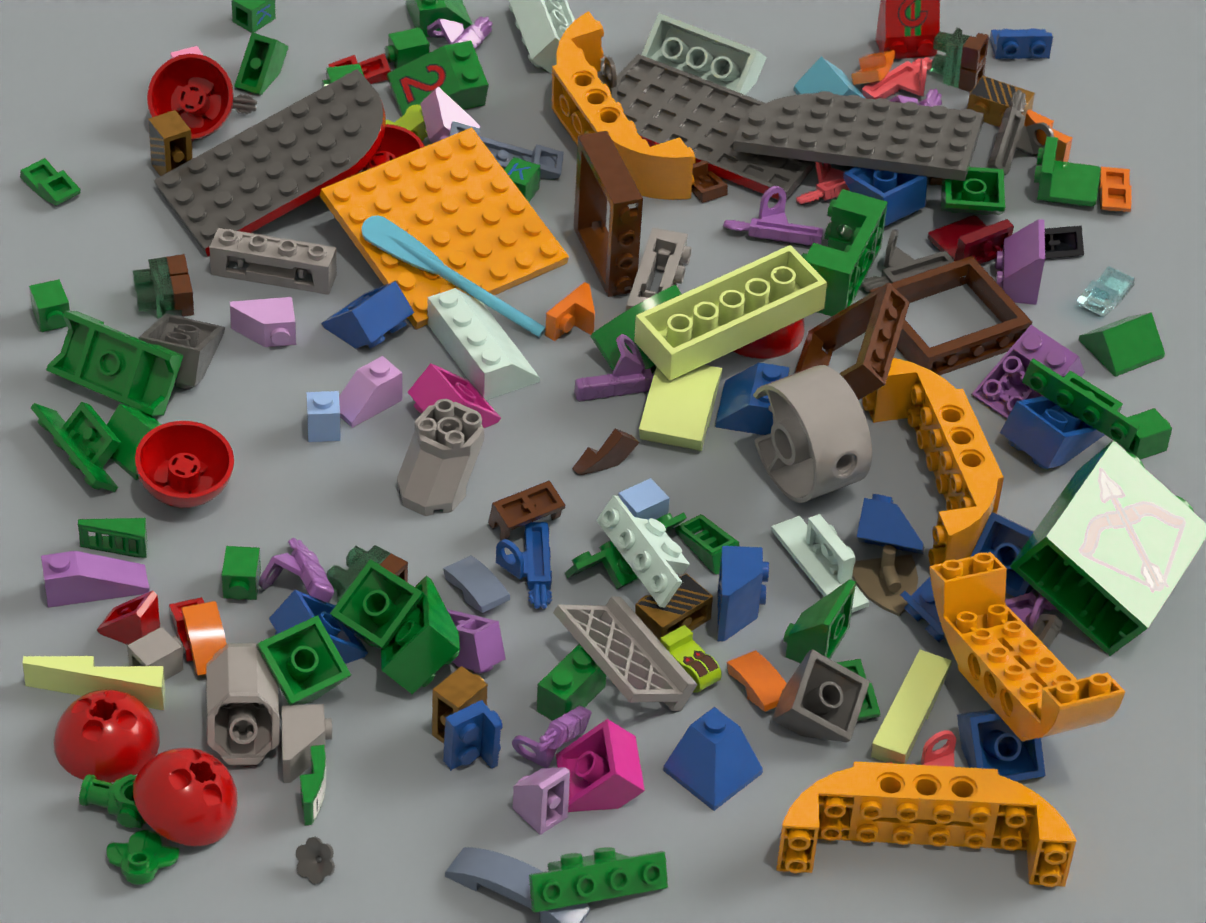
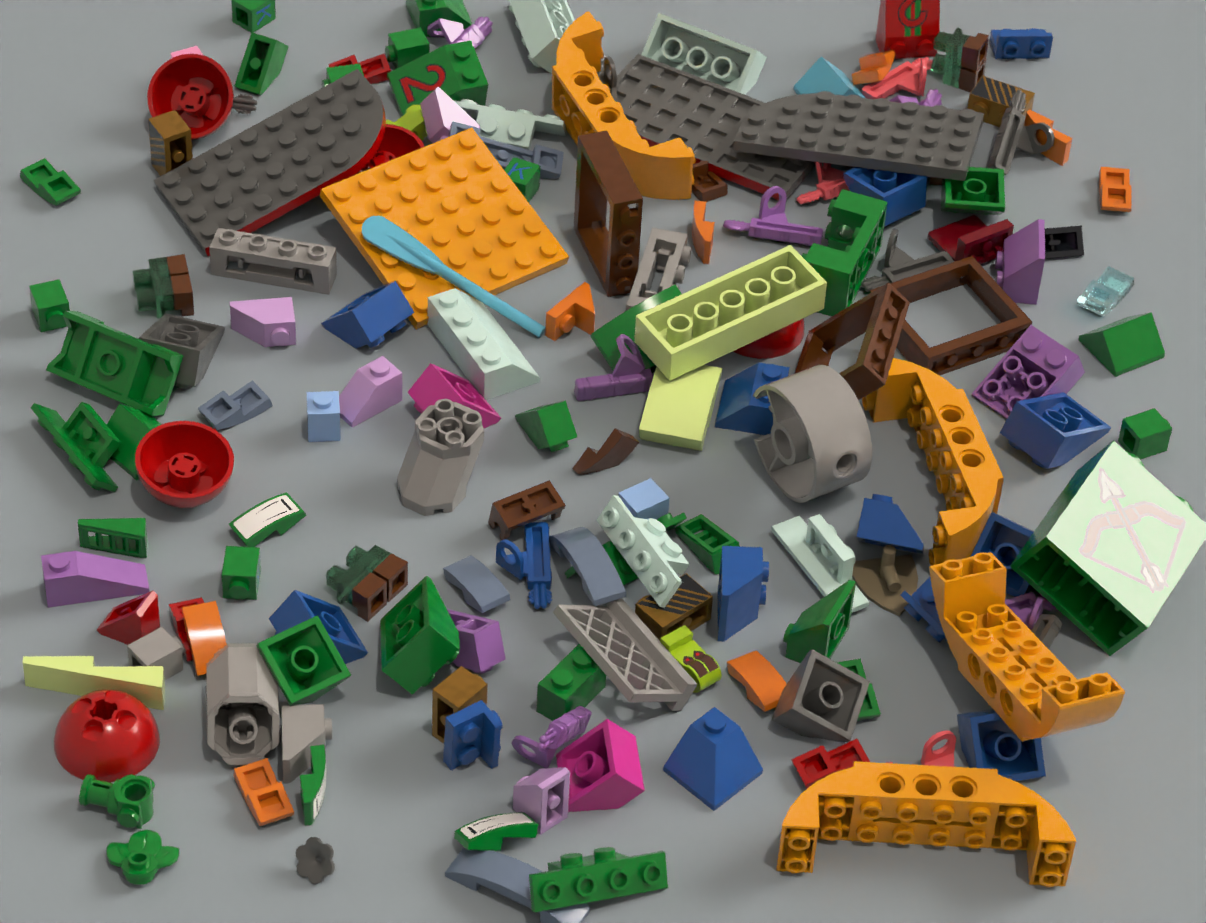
red piece [133,748,238,846] -> none
medium lavender piece [258,538,334,603] -> none
green slope [330,559,424,650] -> none
yellowish green slope [871,649,952,764] -> none
green bracket [1022,358,1140,449] -> none
green bracket [1034,136,1101,206] -> none
none -> sand blue slope [198,380,273,430]
none -> slope [229,492,306,547]
none -> orange slope [233,758,294,826]
none -> light aqua bracket [453,99,567,150]
none -> green slope [454,812,538,851]
none -> green slope [515,400,578,452]
none -> sand blue slope [549,527,626,606]
none -> orange slope [692,200,715,264]
none -> red slope [791,738,870,789]

